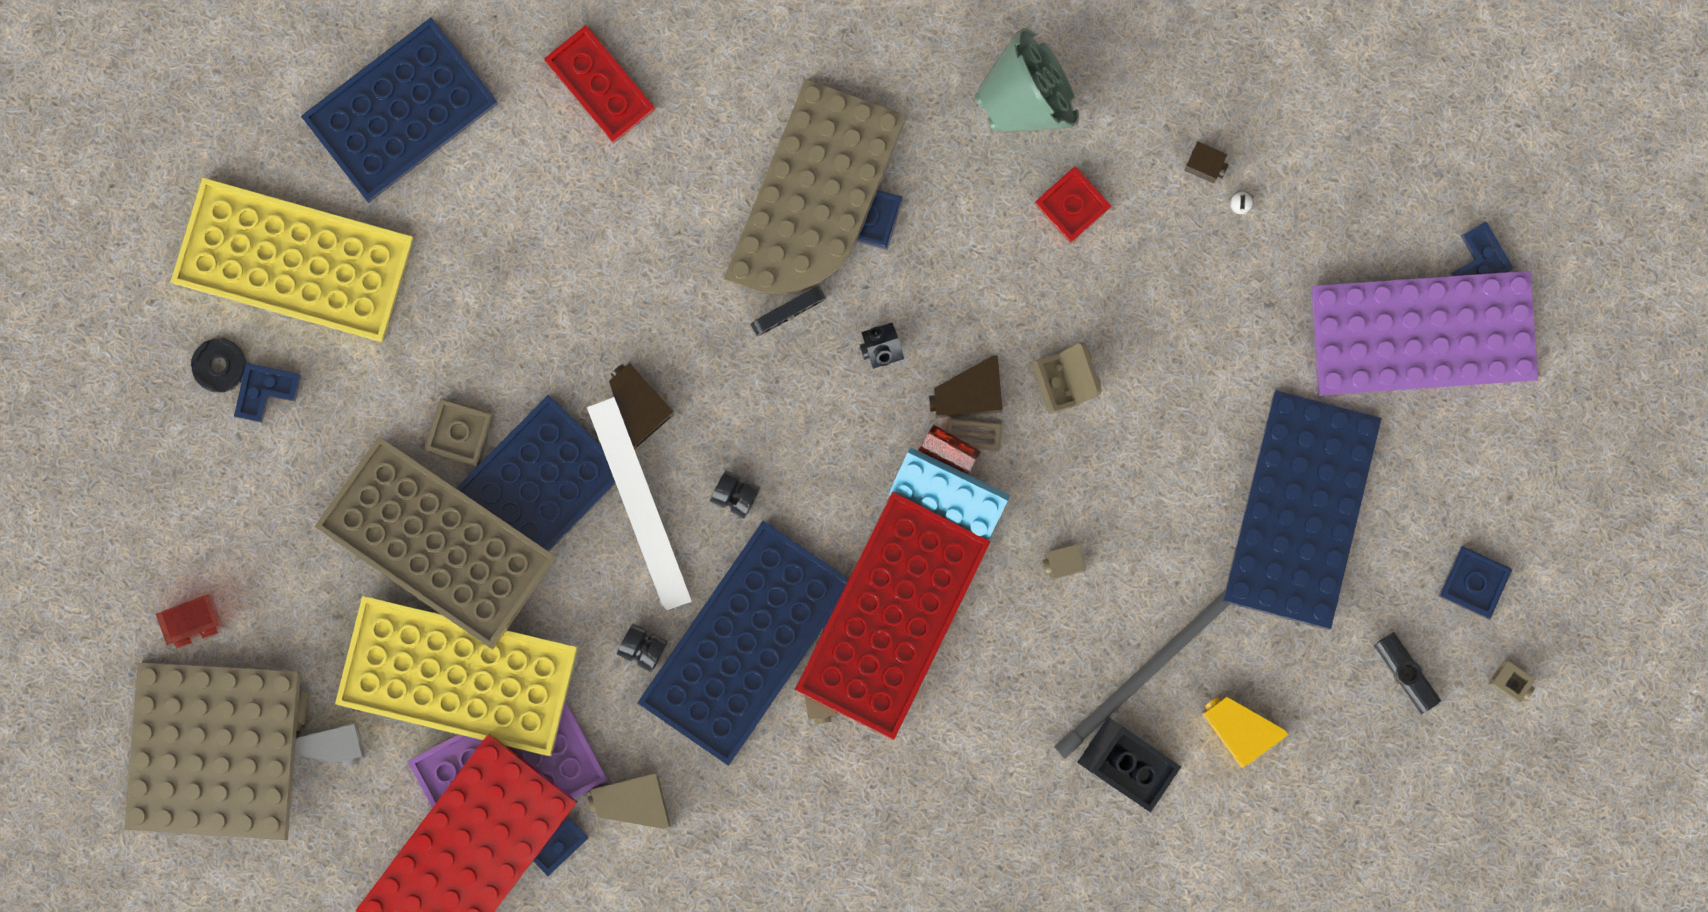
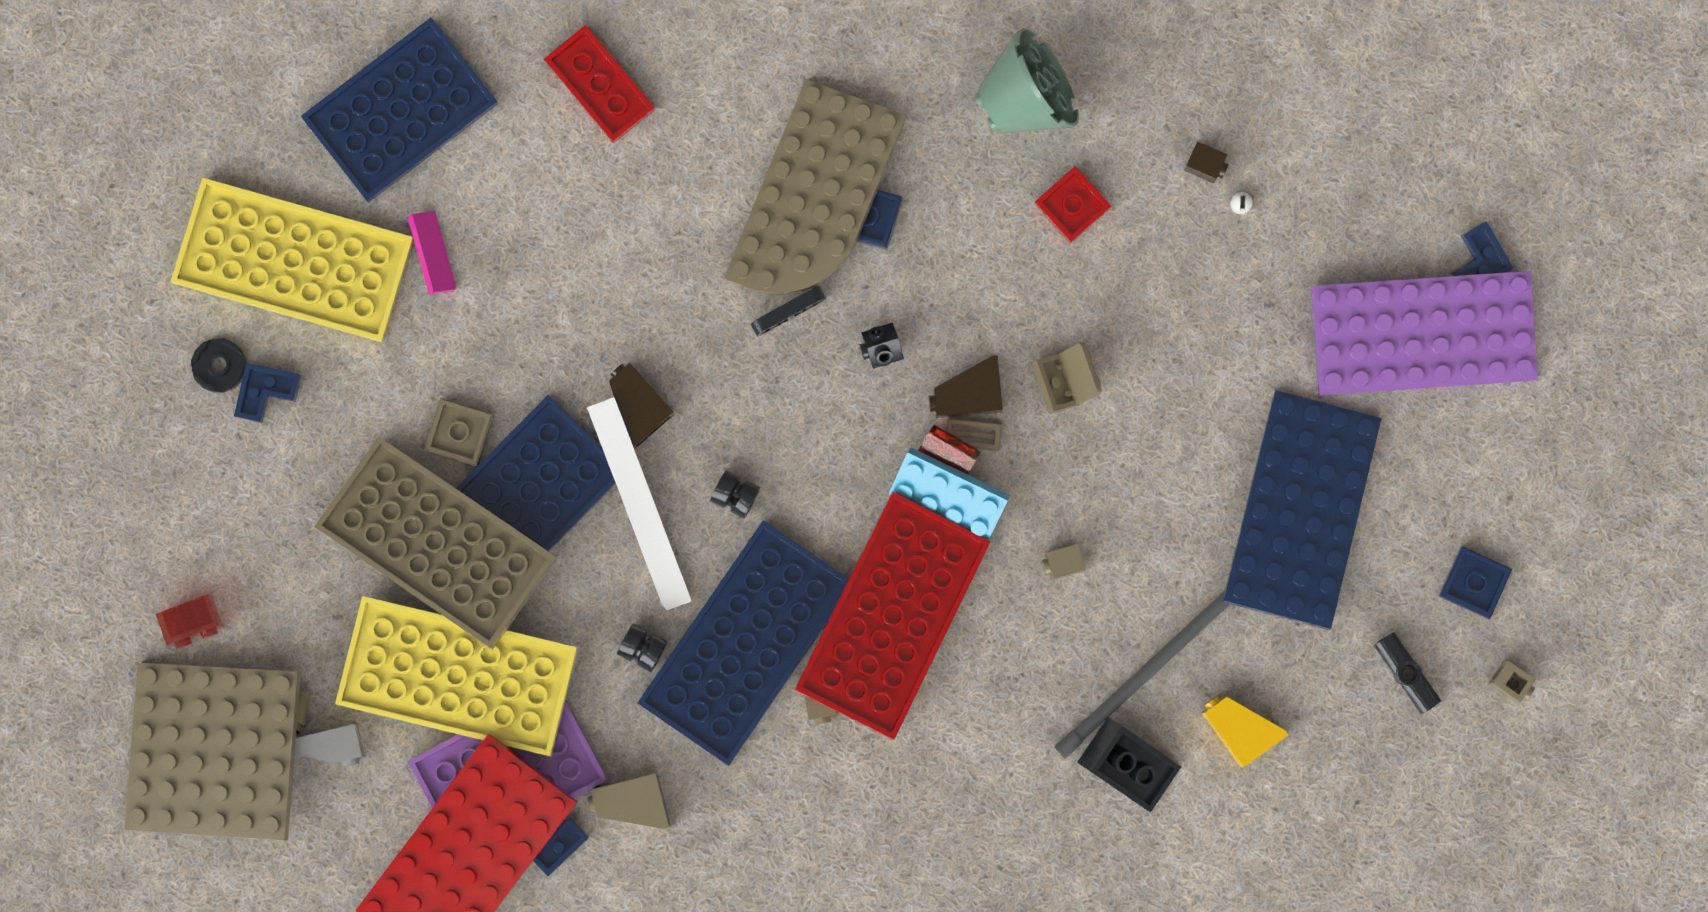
none -> dark pink tile [408,211,457,295]

